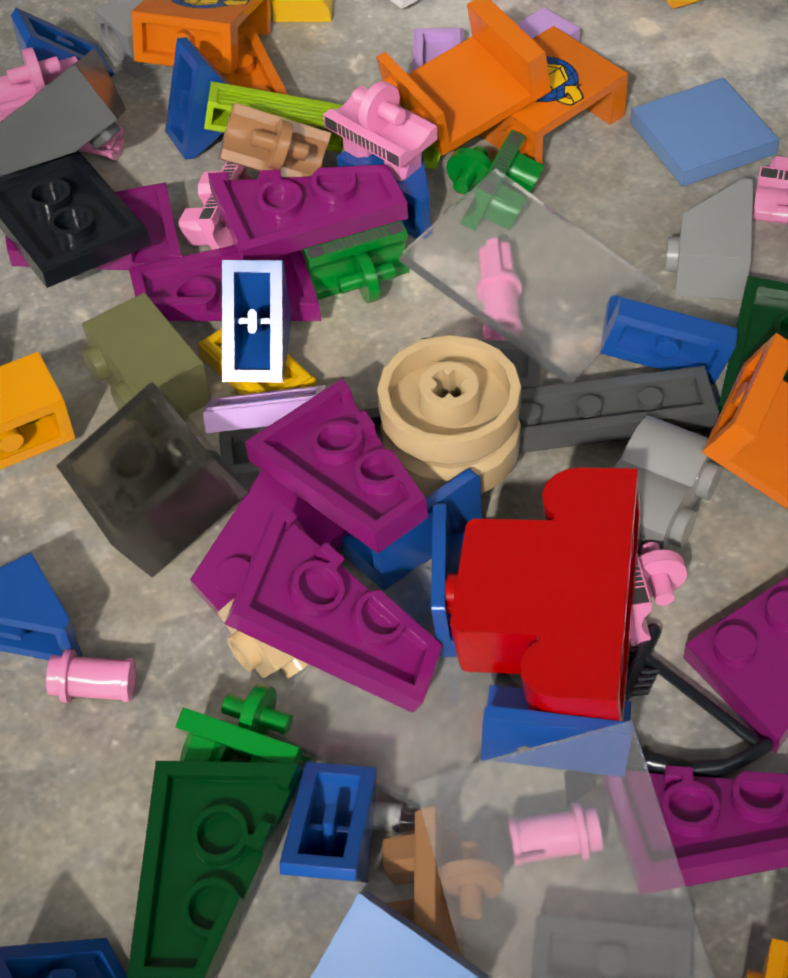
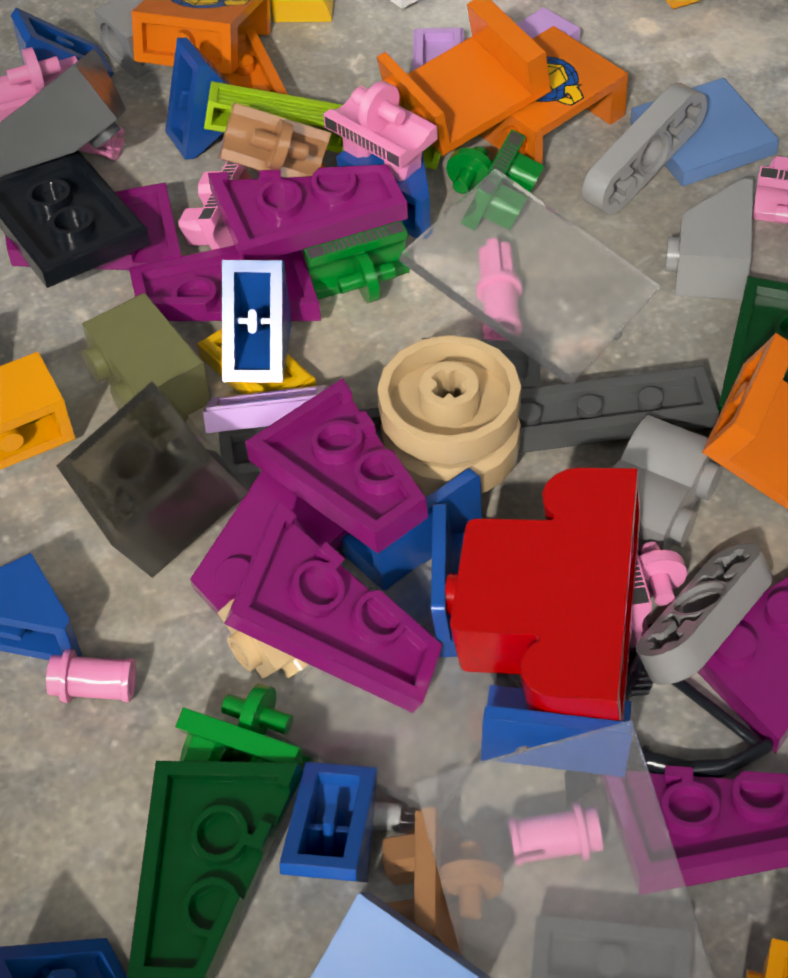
blue panel [600,295,738,384] -> none
none -> light grey beam [582,83,707,214]
none -> light grey beam [636,543,773,685]

